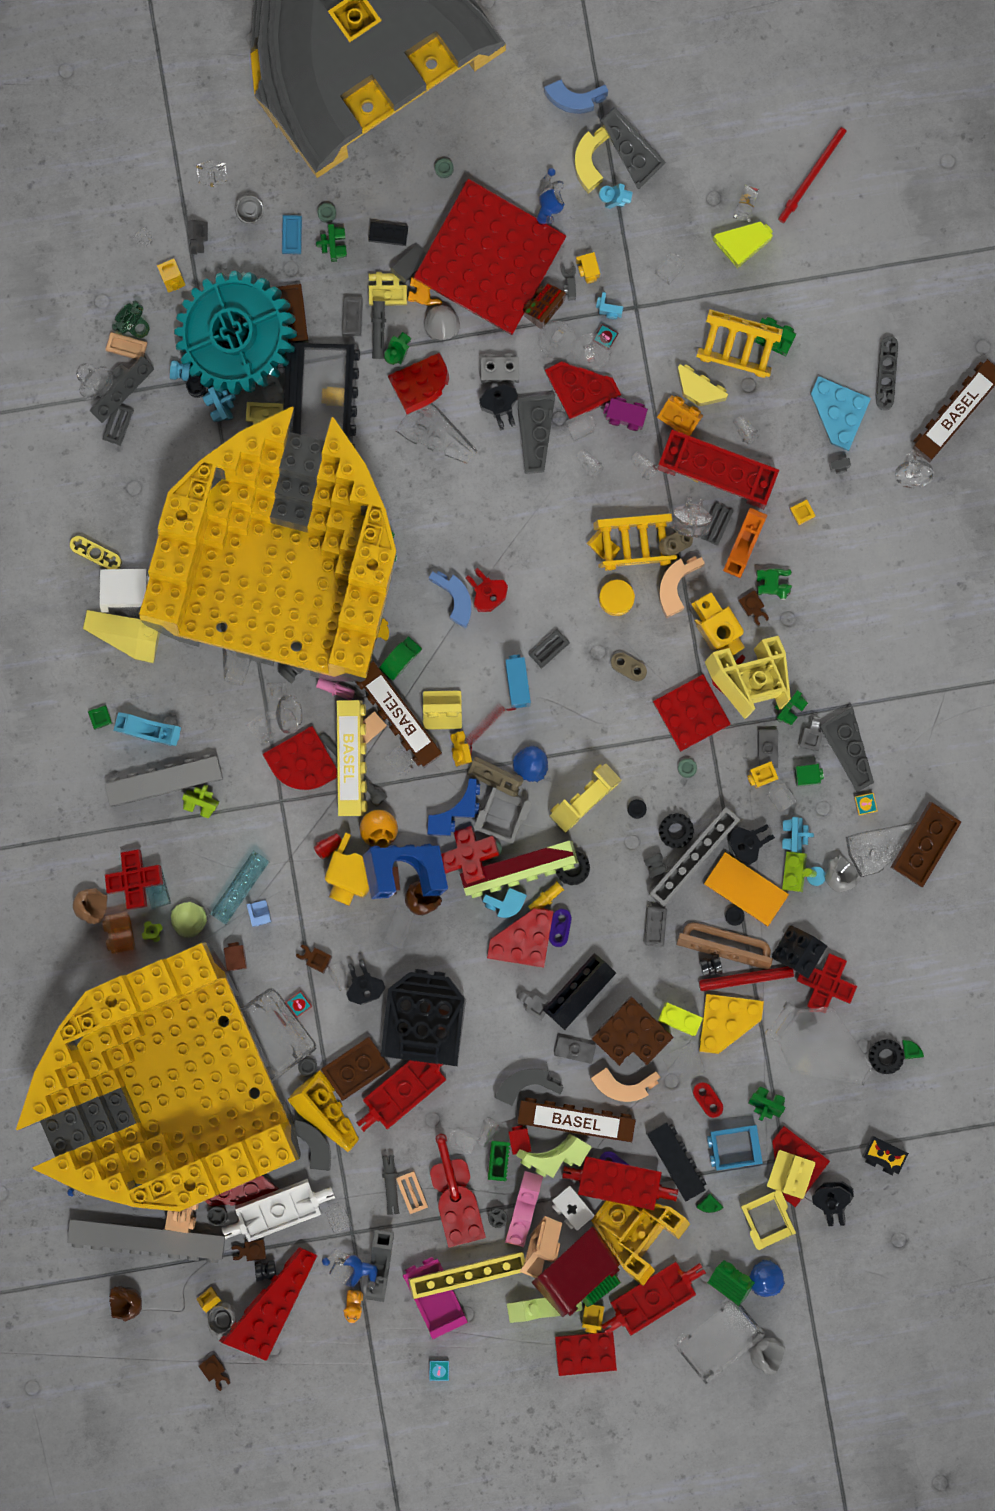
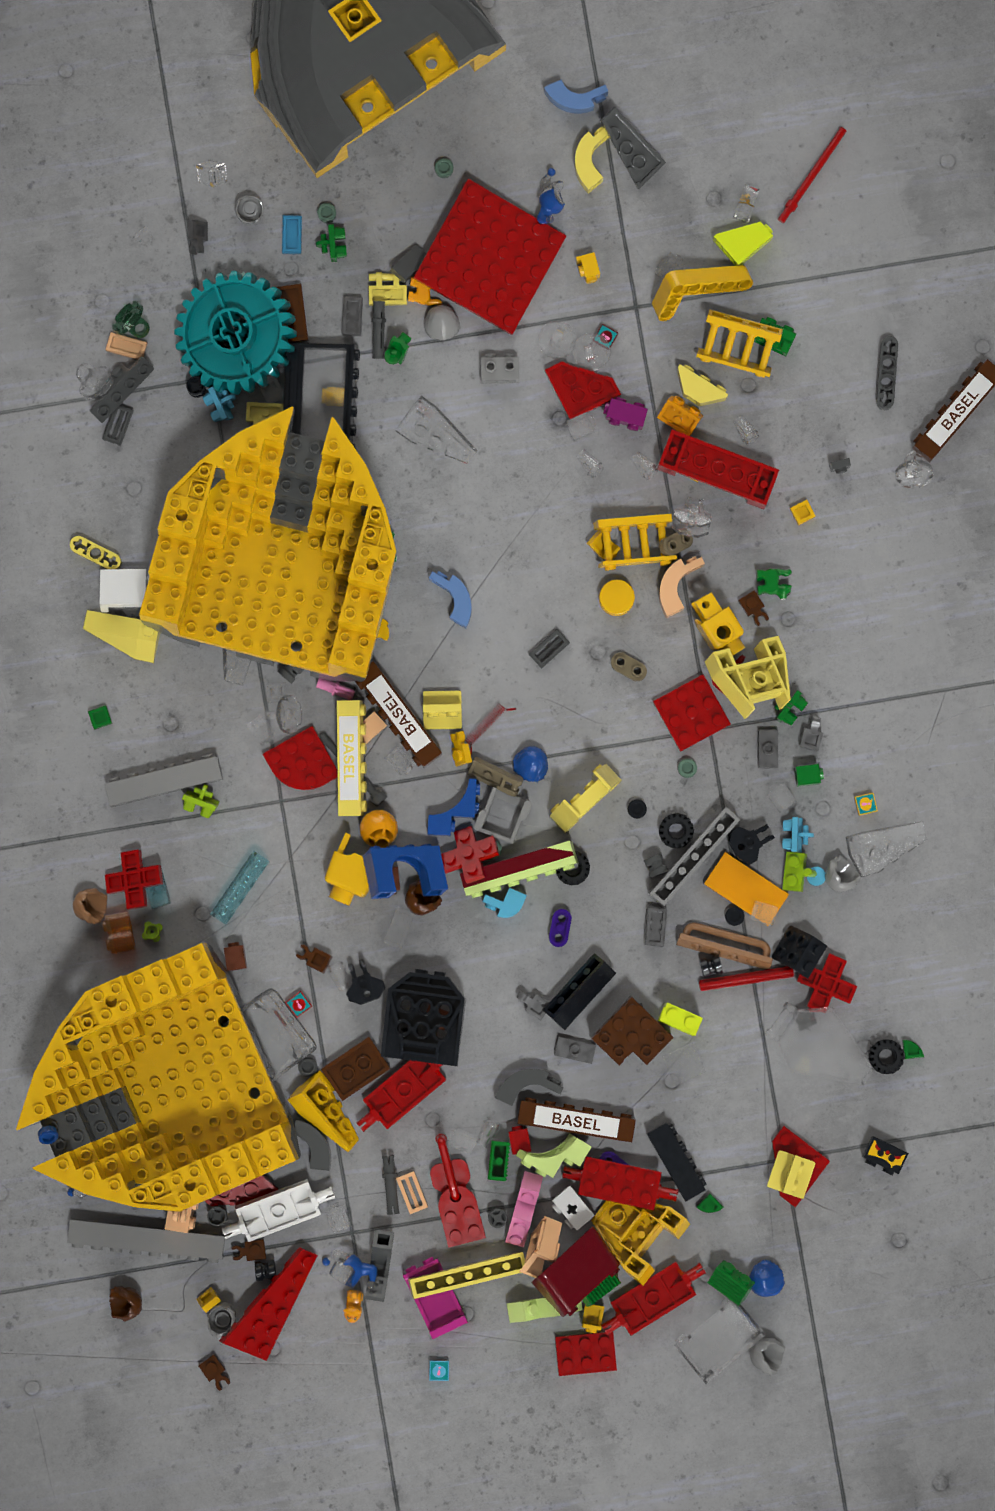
medium azure arch [113,712,181,746] -> none
yellow bracket [157,259,185,293] -> none
medium azure wheel [170,360,191,381] -> none
yellowish green hair [171,902,207,938] -> none
light blue panel [246,900,272,927] -> none
red cone [313,833,342,860] -> none
black plate [368,222,409,246] -> none
green brick [379,636,422,681] -> none
red plate [388,353,449,414] -> none
red hinge [465,568,508,612] -> none
black hinge [479,384,518,431] -> none
red plate [487,907,553,968] -> none
dark azure window [505,655,531,708] -> none
dark grey wing [518,394,556,474] -> none
reddish brown slope [523,283,566,330] -> none
yellow pin [528,881,564,910] -> none
dark grey plate [562,266,576,301] -> none
light nougat arch [590,1067,661,1102] -> none
medium azure bracket [596,292,623,319] -> none
medium azure hips [599,184,633,209] -> none
red plate [693,1082,723,1118] -> none
yellow plate [699,994,764,1054] -> none
dark grey tile [701,503,733,546] -> none
dark azure window [707,1125,763,1171] -> none
orange arch [723,508,767,578] -> none
light yellow piece [741,1190,796,1250] -> none
yellow bracket [747,761,779,789] -> none
green hips [748,1087,786,1121] -> none
medium azure plate [811,376,871,451] -> none
black hinge [812,1181,854,1226] -> none
dark grey wing [819,707,874,792] -> none
reddish brown plate [890,802,961,888] -> none
none -> blue tile [38,1126,58,1144]
none -> yellow beam [652,265,754,321]
none -> clear panel [749,901,778,926]

